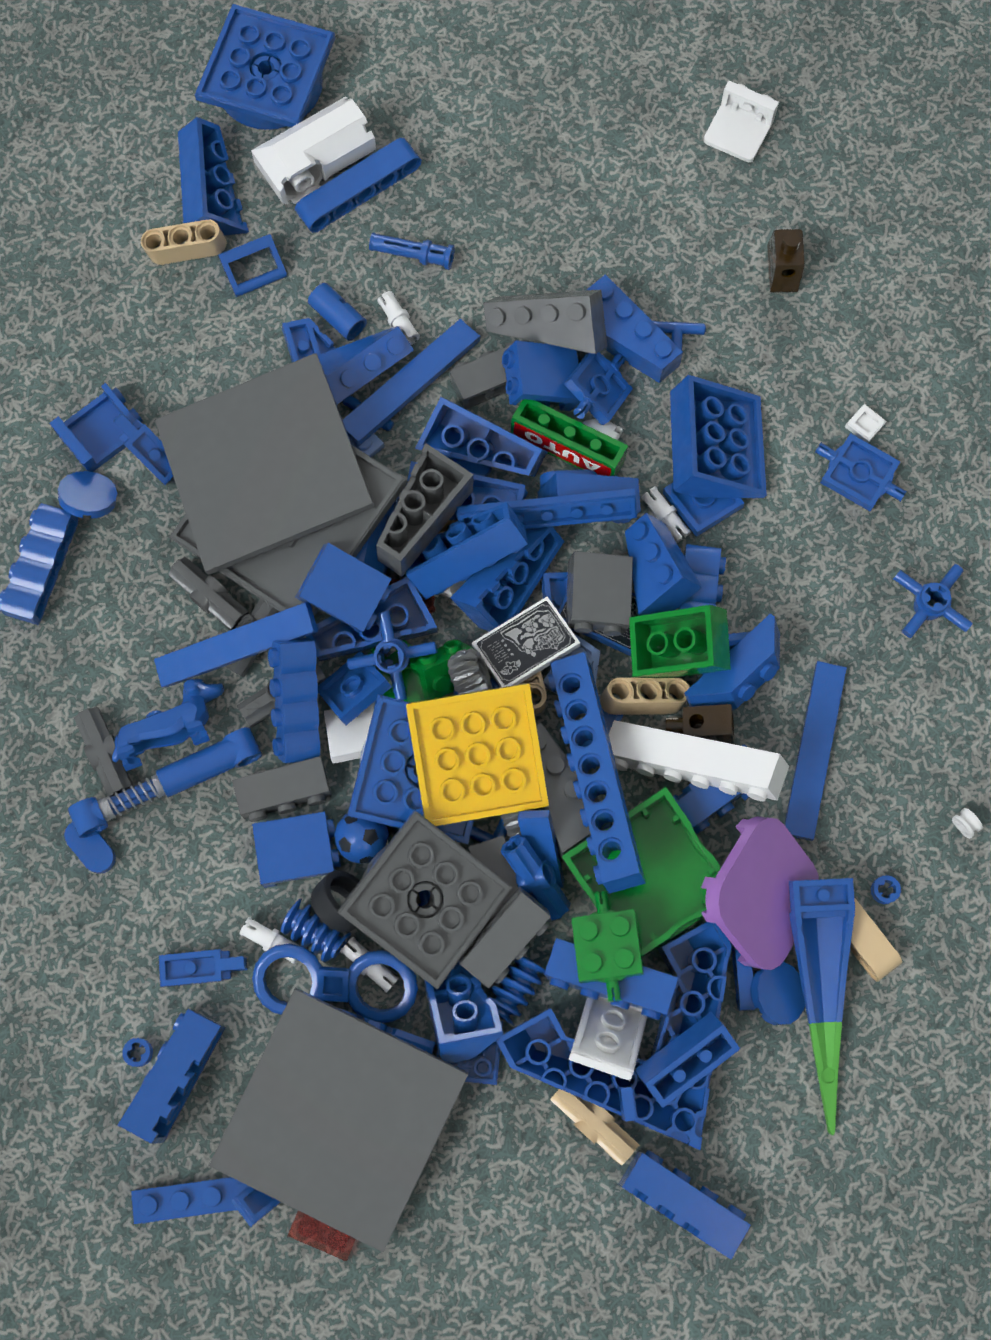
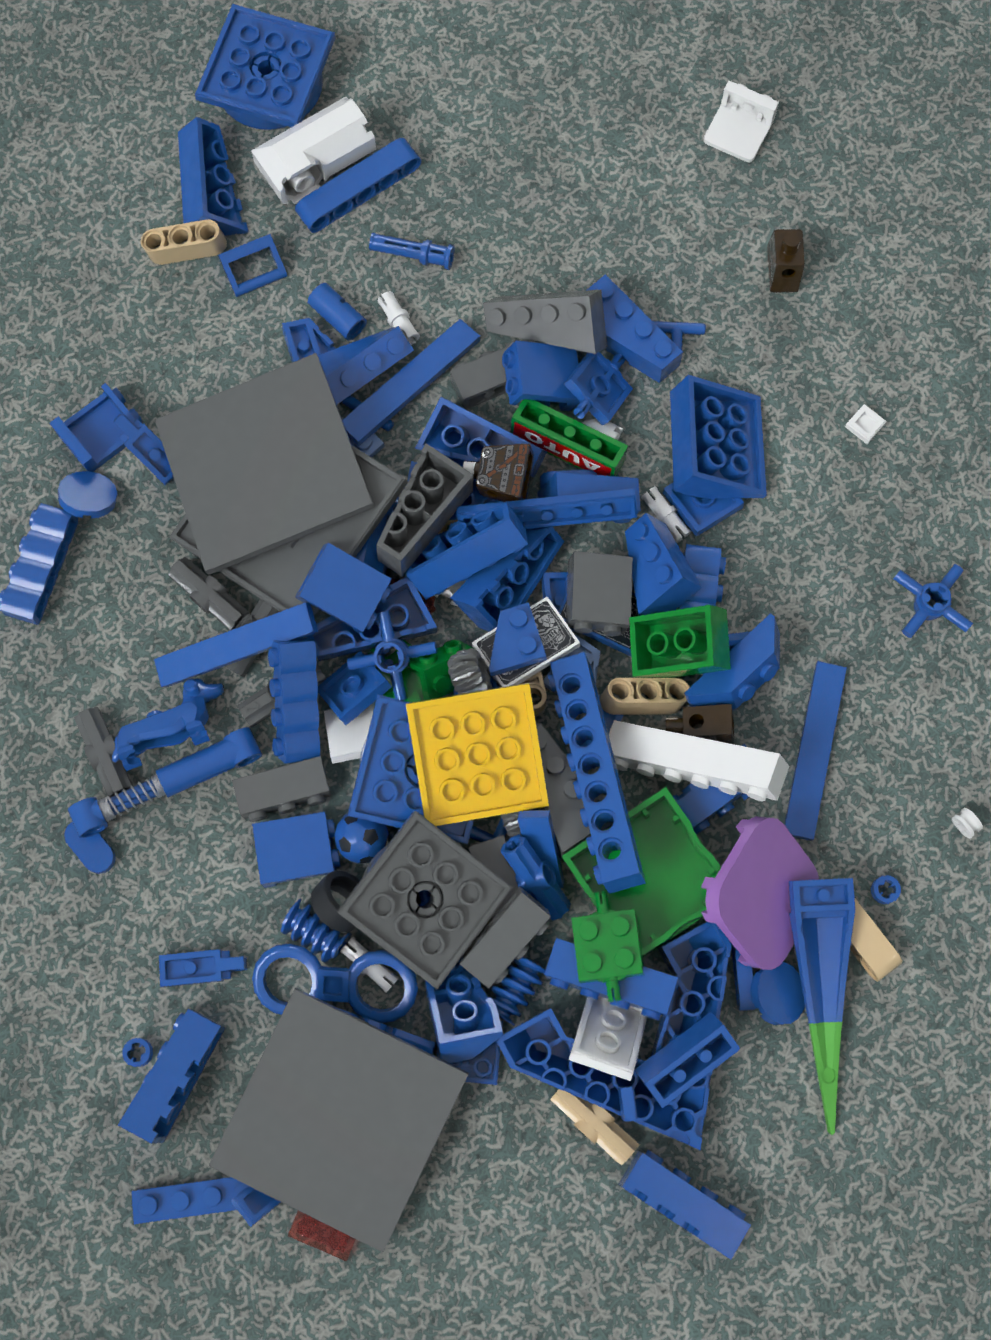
white pin [239,917,301,964] -> none
blue plate [815,433,907,511] -> none
none -> torso [463,444,534,502]
none -> blue wing [489,602,547,677]

